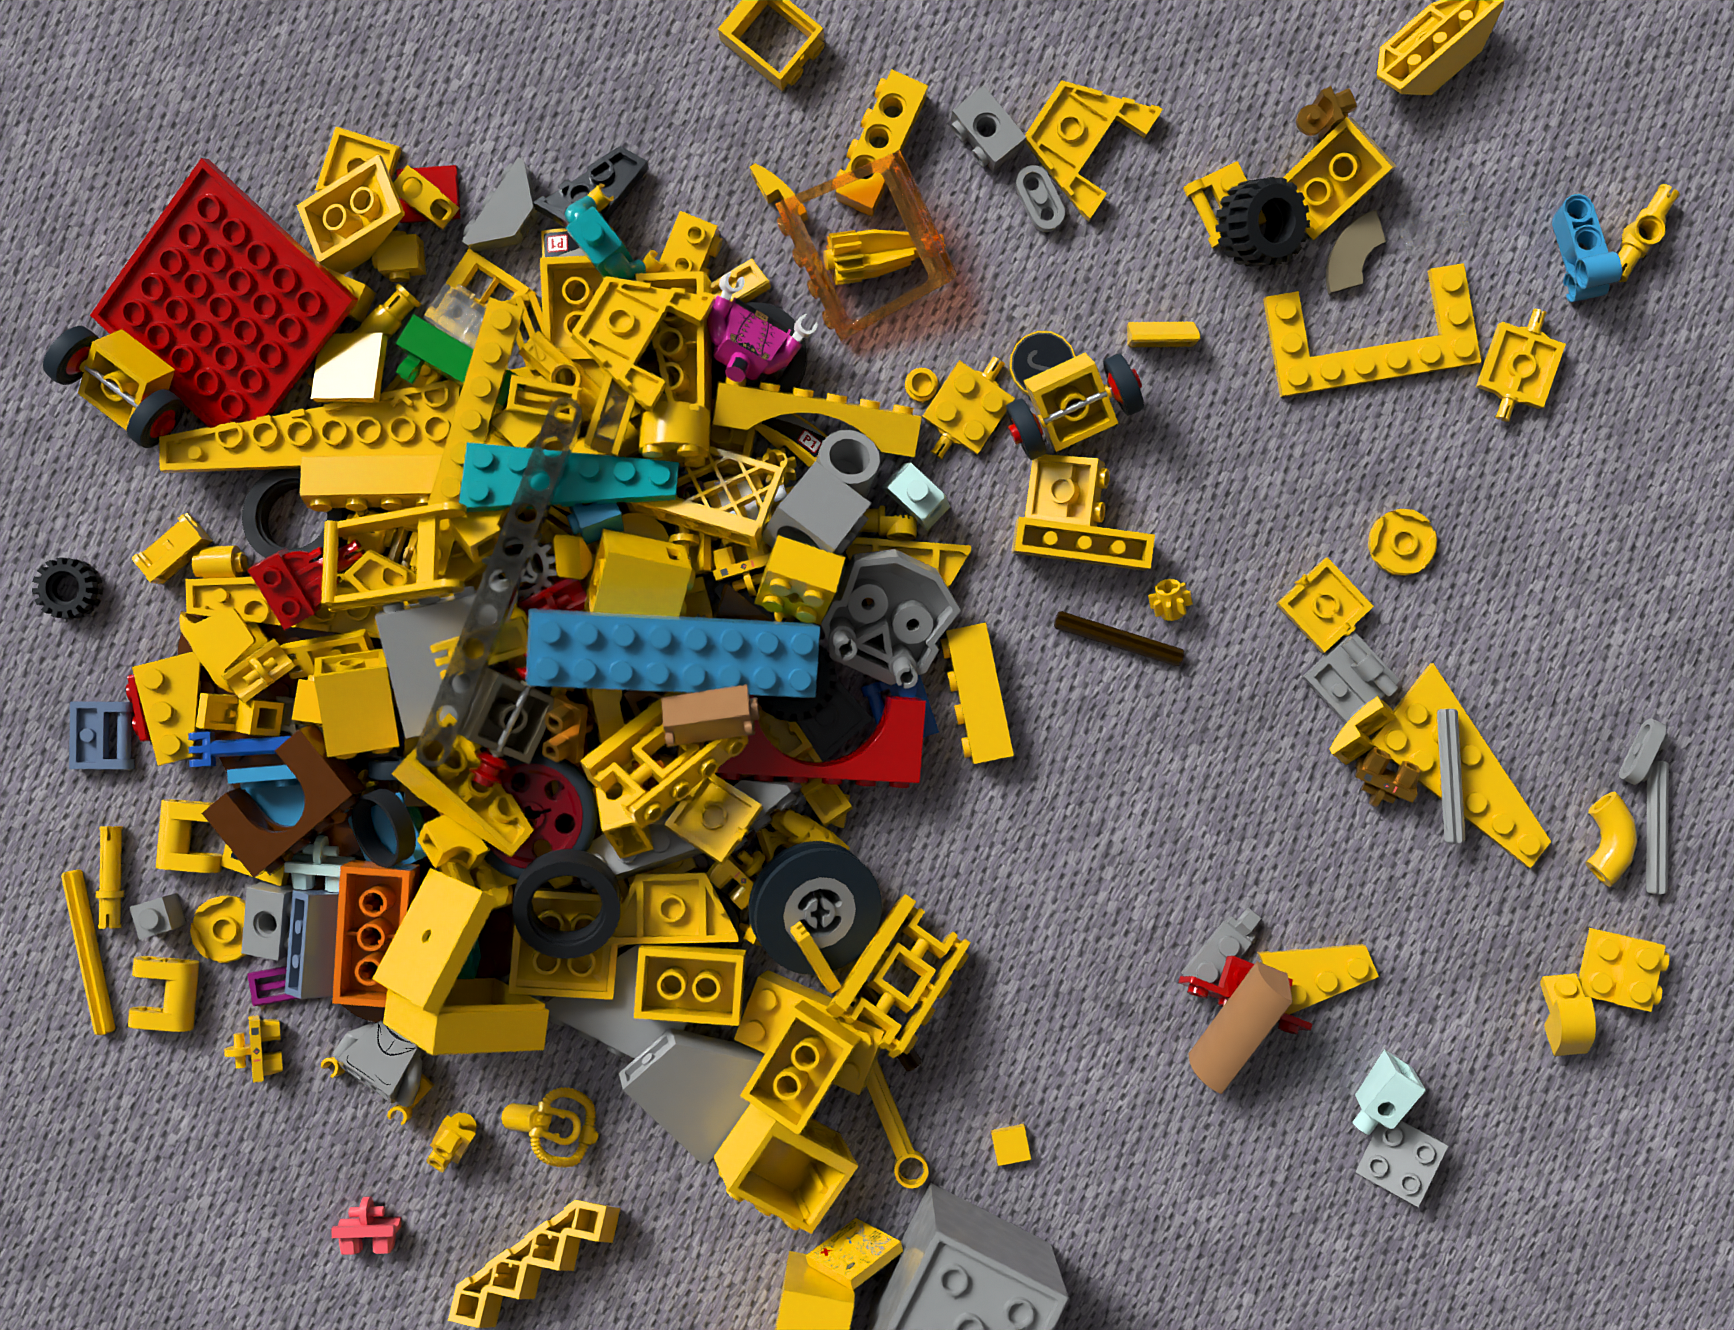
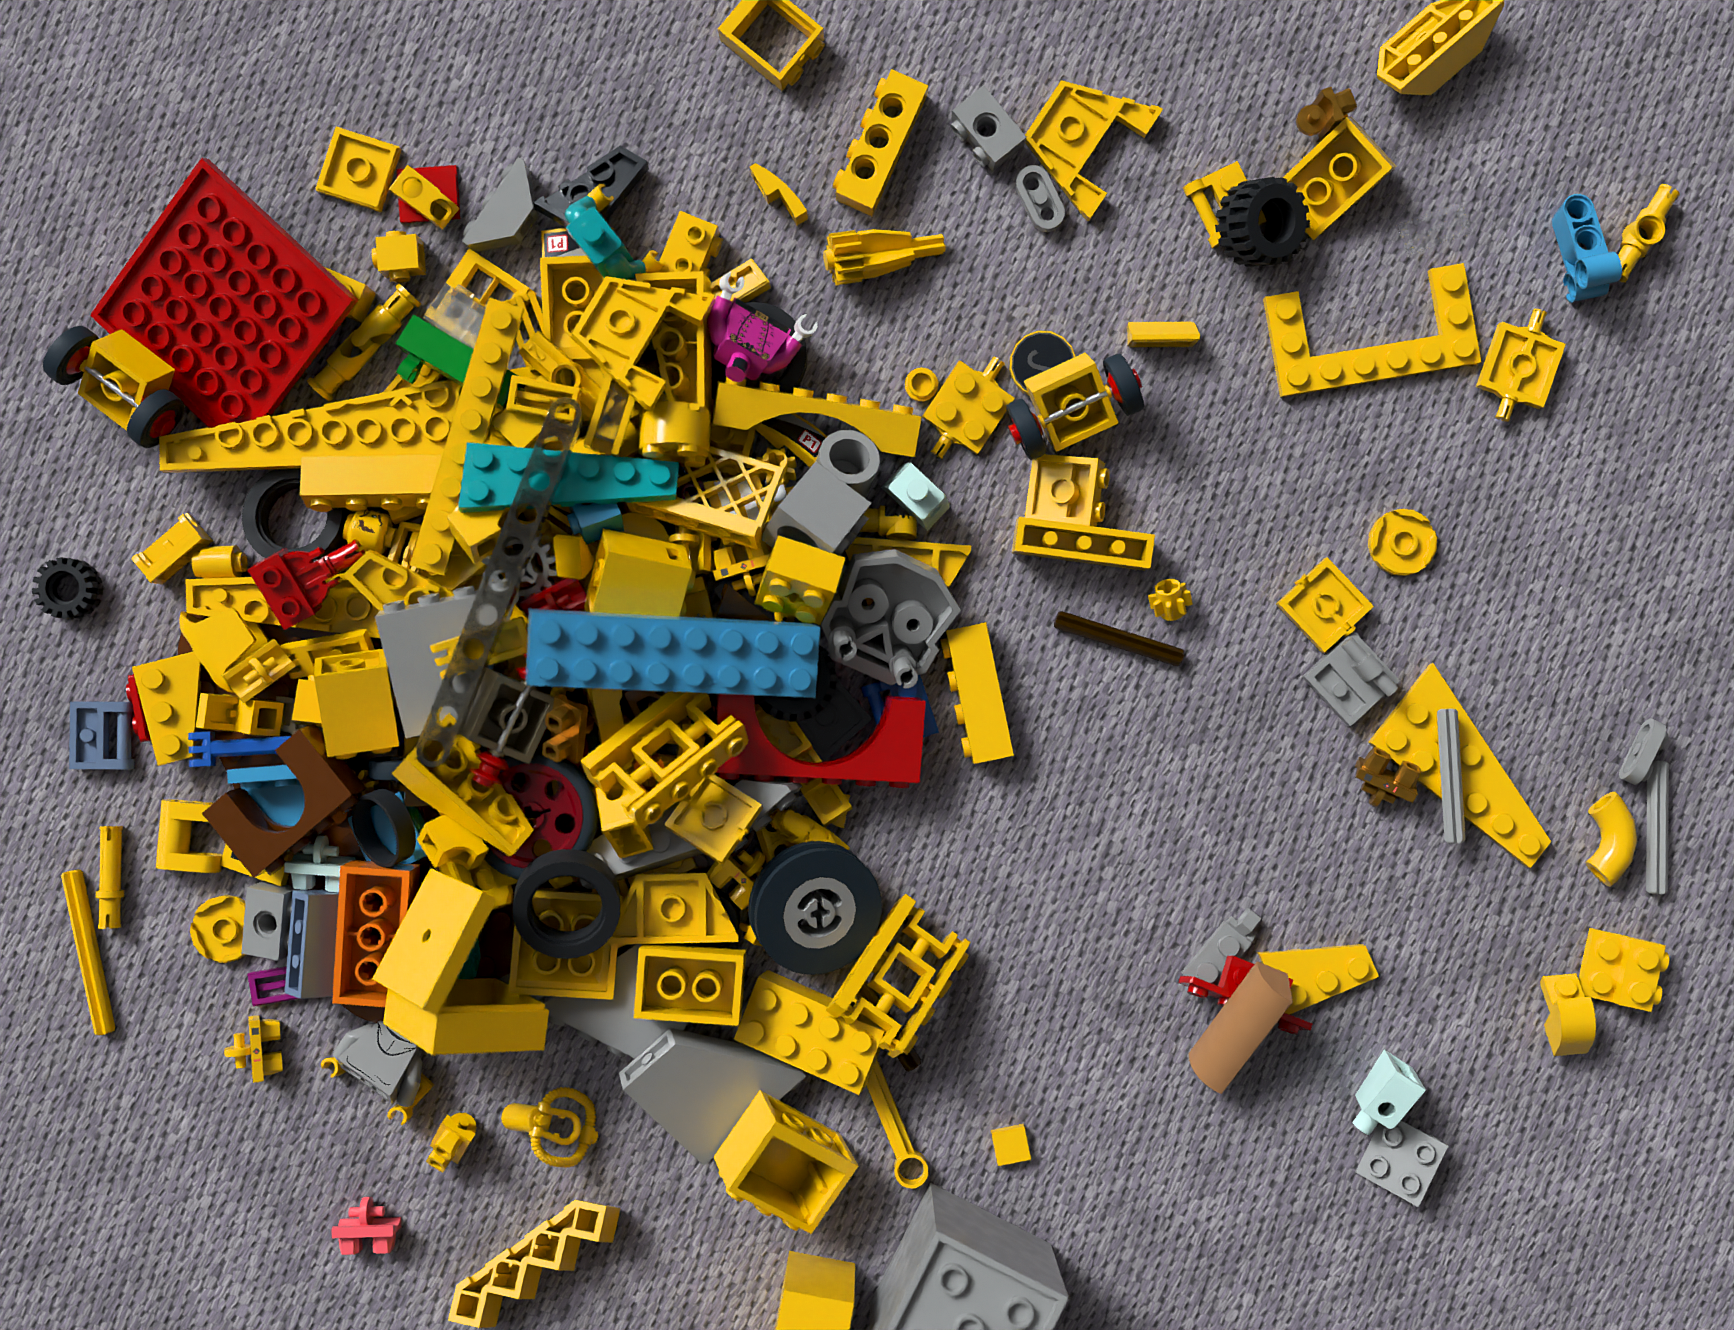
yellow connector [128,956,200,1032] -> none
light grey brick [129,893,186,940] -> none
yellow slope [297,154,405,275] -> none
tile [311,333,388,402] -> none
yellow piece [321,502,467,612] -> none
medium nougat brick [662,685,760,747] -> none
yellow brick [740,1000,861,1136] -> none
clear orange windscreen [775,149,958,341] -> none
yellow tile [790,921,842,994] -> none
yellow tile [806,1218,903,1290] -> none
dark tan tile [1326,210,1386,295] -> none
yellow slope [1329,696,1397,765] -> none

